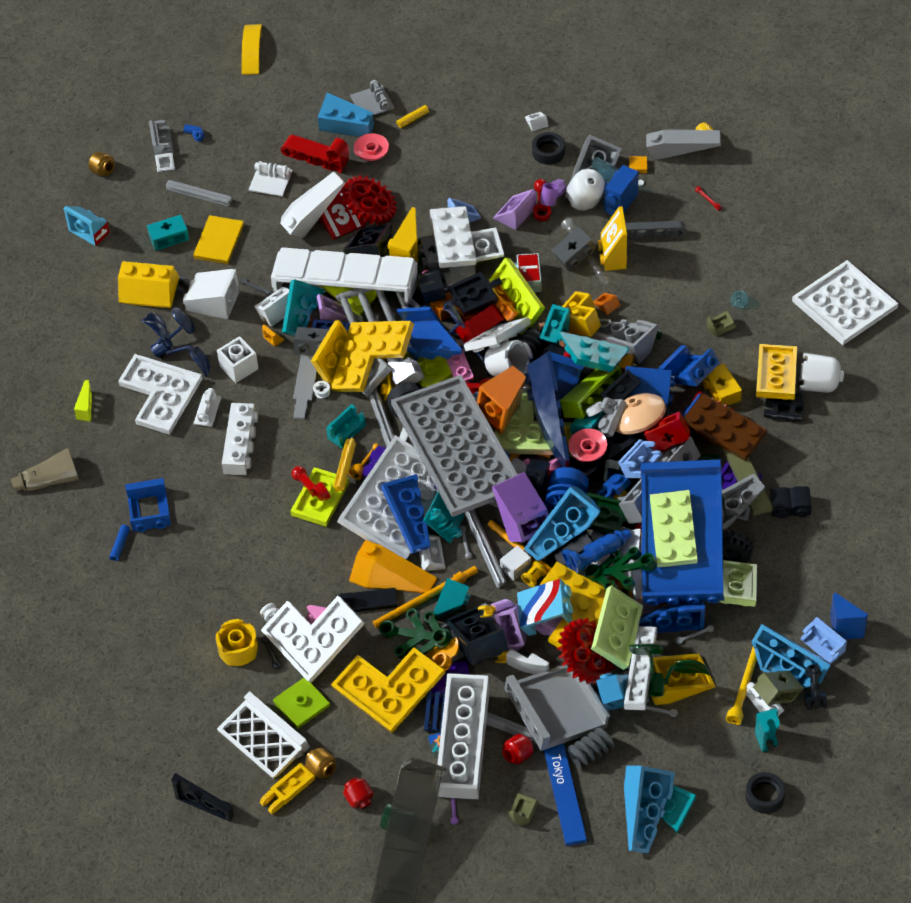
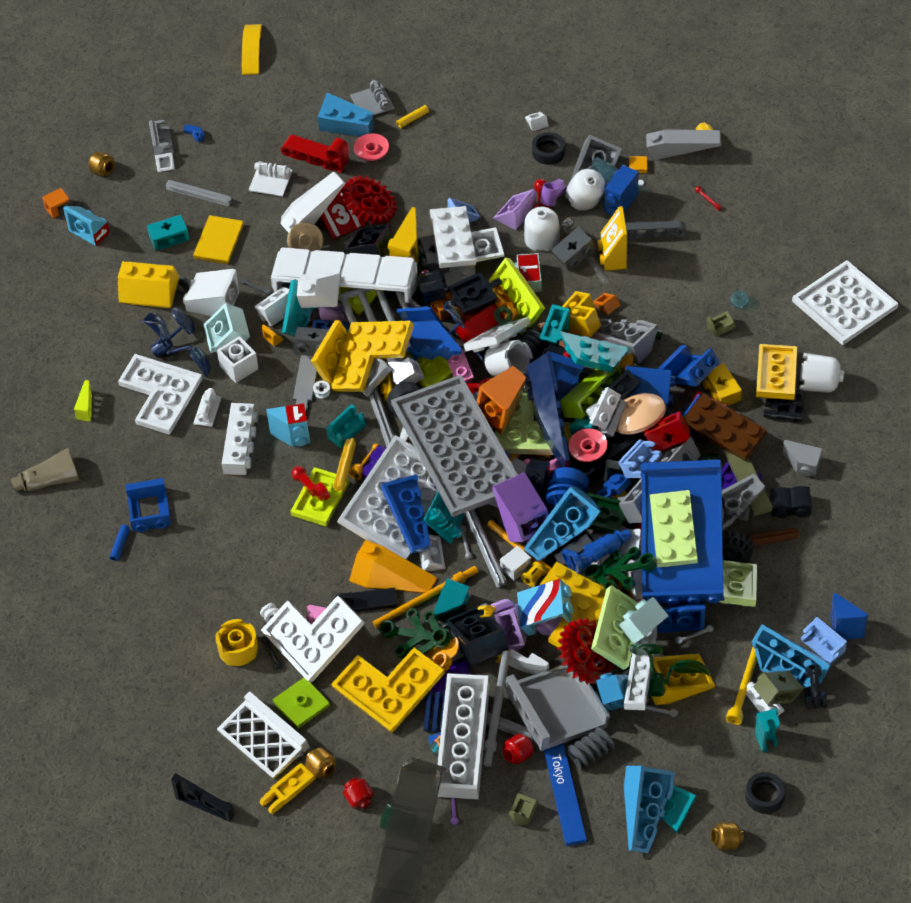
none -> orange panel [42,188,69,218]
none -> light aqua slope [203,303,250,353]
none -> medium azure slope [266,403,310,447]
none -> tan tile [287,222,324,252]
none -> white slope [297,273,340,308]
none -> light grey bar [483,651,510,767]
none -> clear green plate [494,306,513,325]
none -> white cylinder [524,207,560,251]
none -> white hinge [589,387,621,430]
none -> light aqua brick [619,597,668,644]
none -> pearl gold head [711,822,744,850]
none -> reddish brown axle [746,527,799,546]
none -> light grey slope [783,440,822,477]

